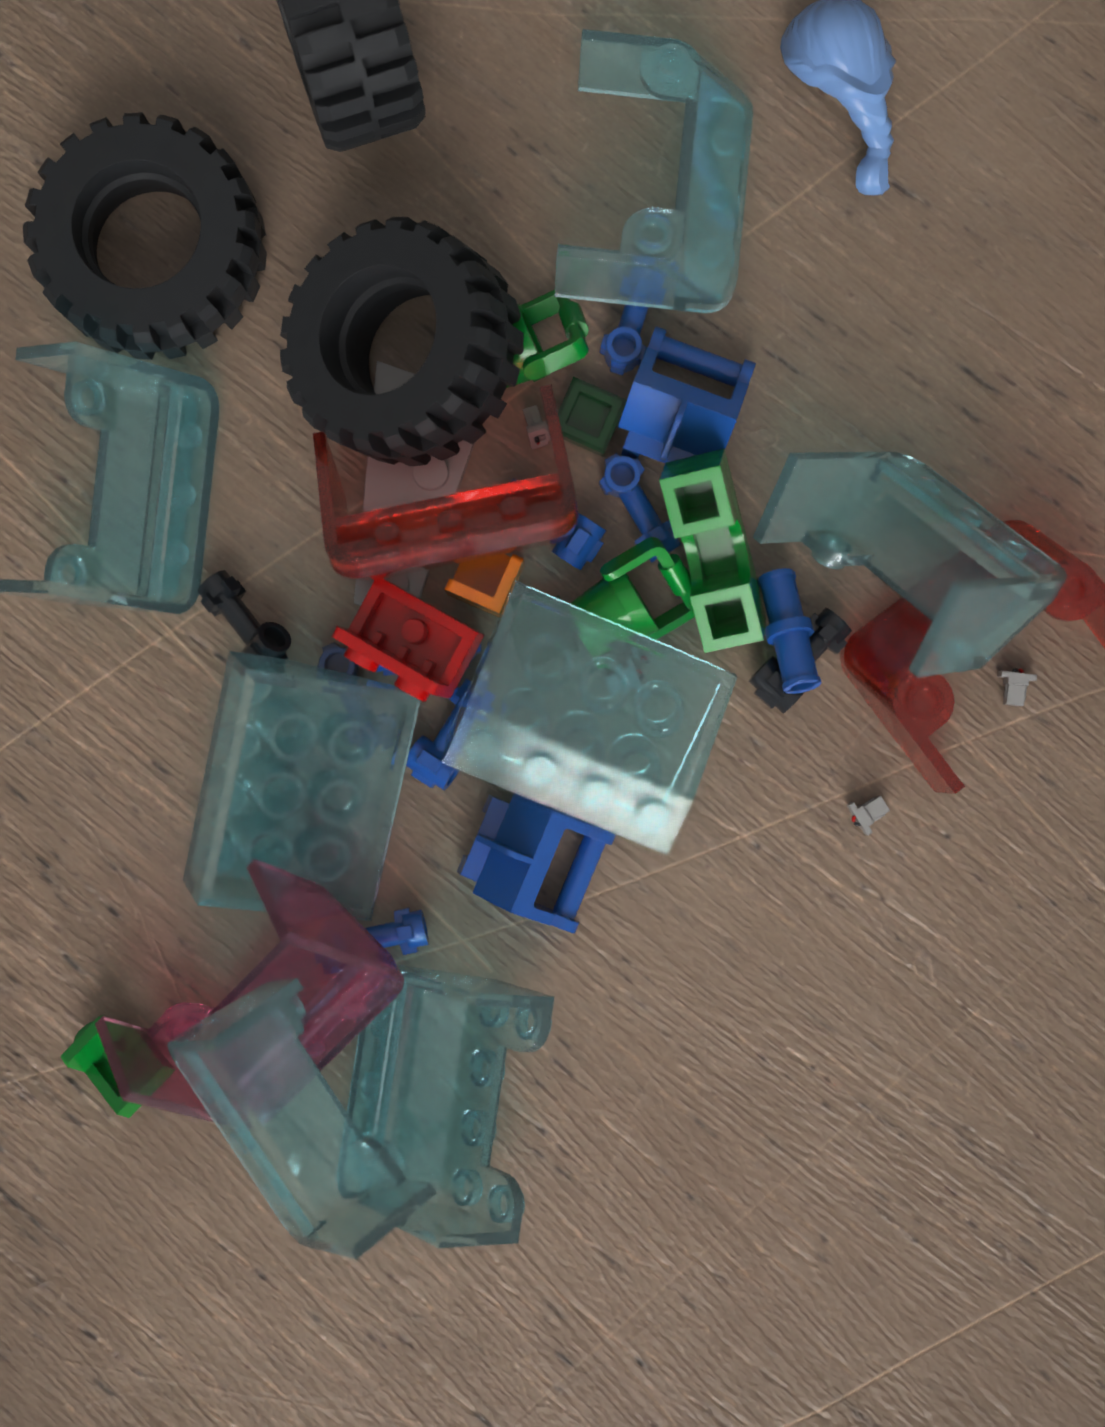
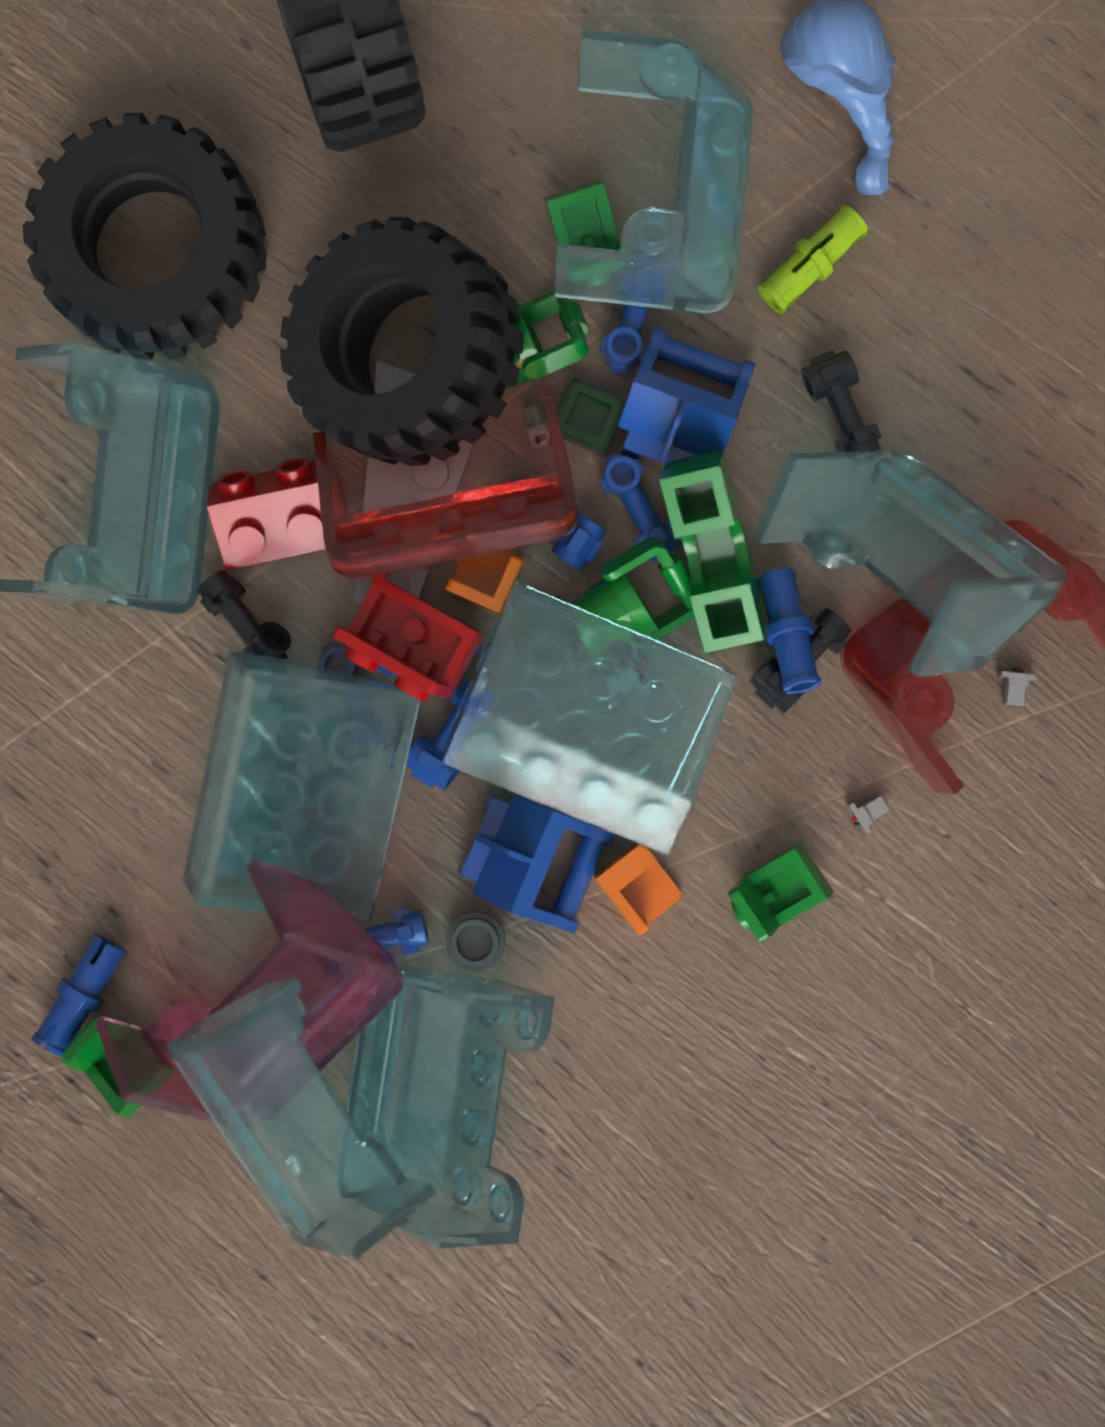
none -> blue pin [32,933,128,1056]
none -> bracket [207,458,342,571]
none -> dark grey plate [446,911,505,972]
none -> green bracket [543,179,628,280]
none -> orange panel [594,840,682,936]
none -> green bracket [728,842,834,942]
none -> lime pin [757,205,868,315]
none -> black bar [801,350,882,465]

